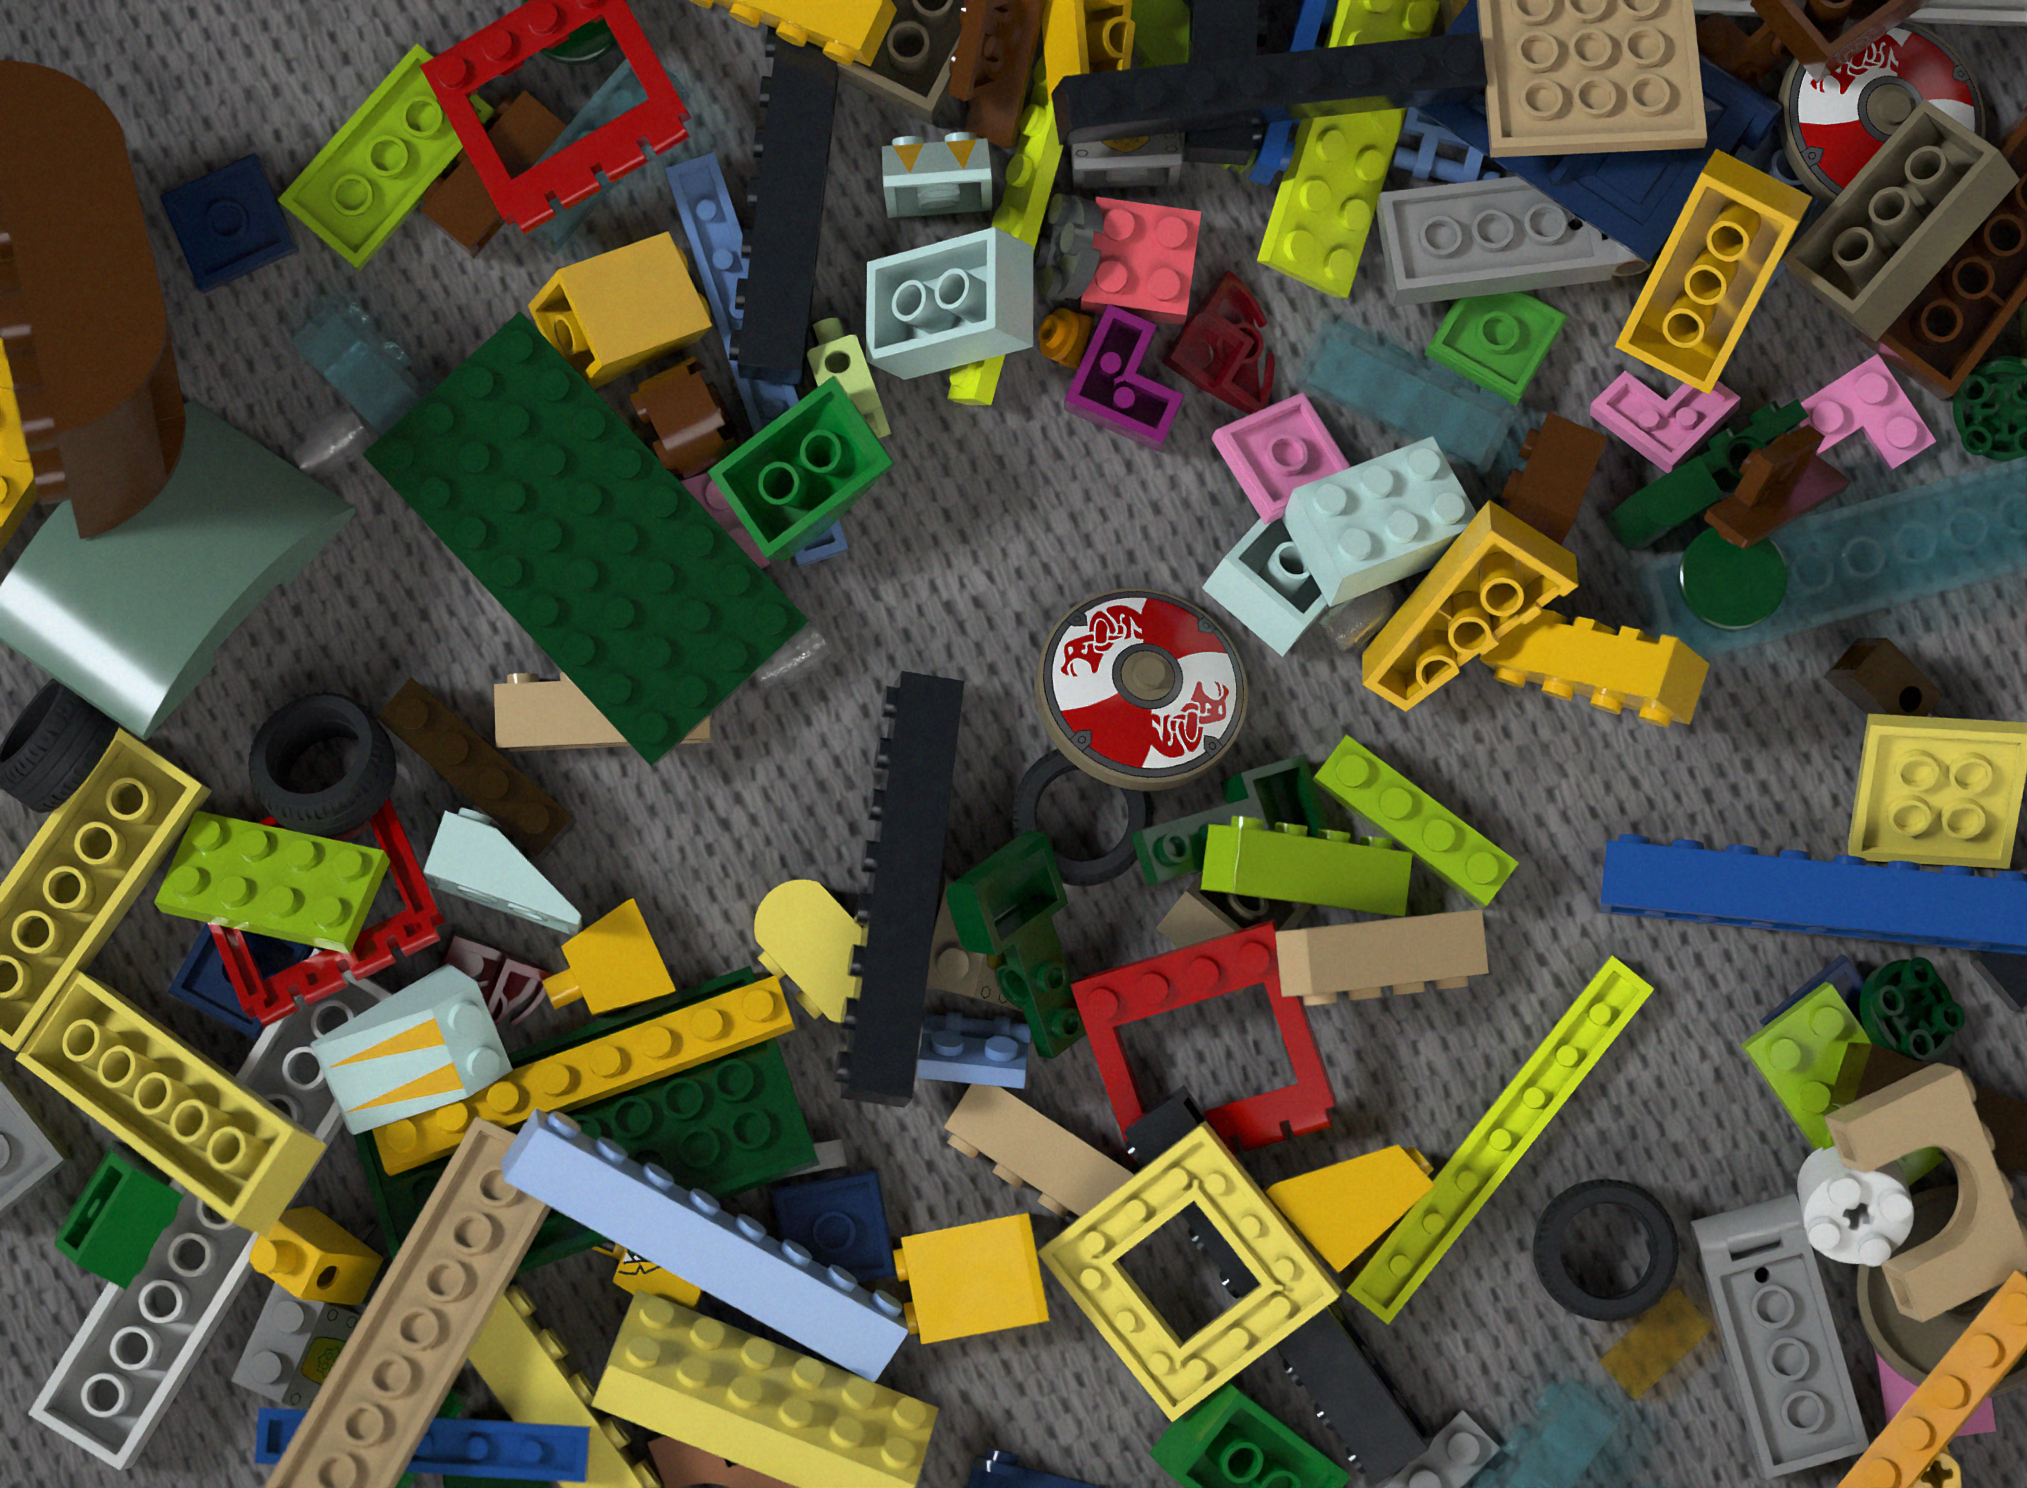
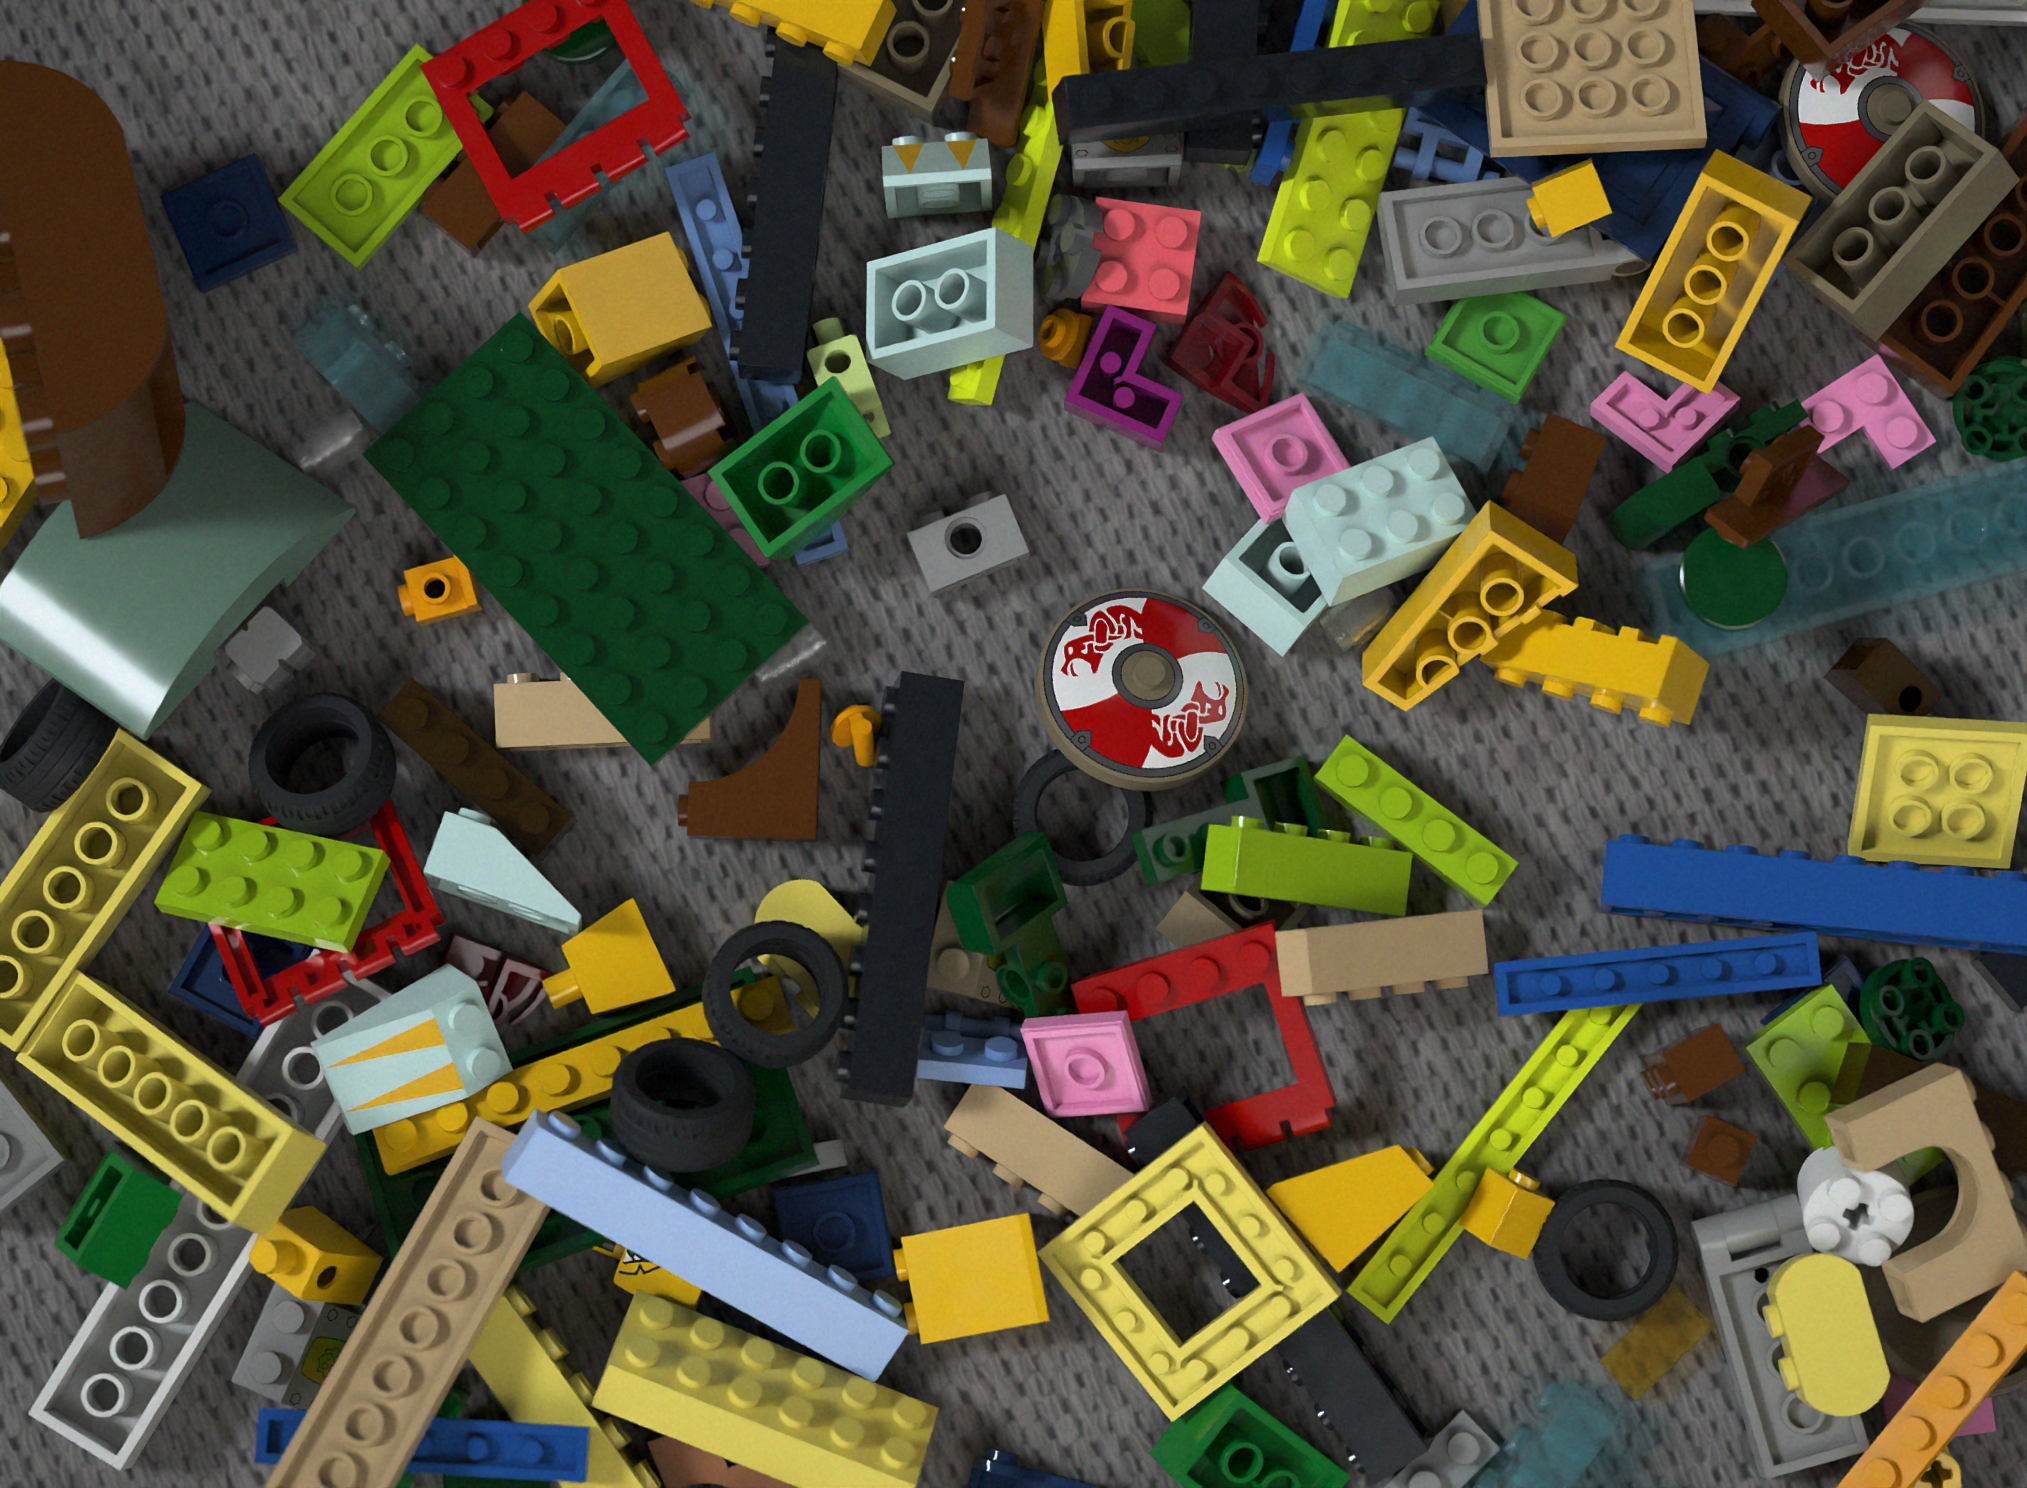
none -> light grey brick [224,606,317,695]
none -> light orange brick [397,555,483,626]
none -> black tyre [609,1038,756,1172]
none -> reddish brown arch [678,678,823,842]
none -> black tyre [702,920,849,1068]
none -> light orange plate [829,705,881,767]
none -> light grey brick [906,491,1029,598]
none -> bright pink plate [1021,1011,1153,1118]
none -> yellow brick [1459,1167,1556,1260]
none -> blue plate [1493,931,1822,1017]
none -> yellow brick [1526,158,1612,237]
none -> reddish brown brick [1640,1023,1746,1105]
none -> reddish brown brick [1678,1115,1757,1187]
none -> light yellow brick [1763,1252,1890,1417]

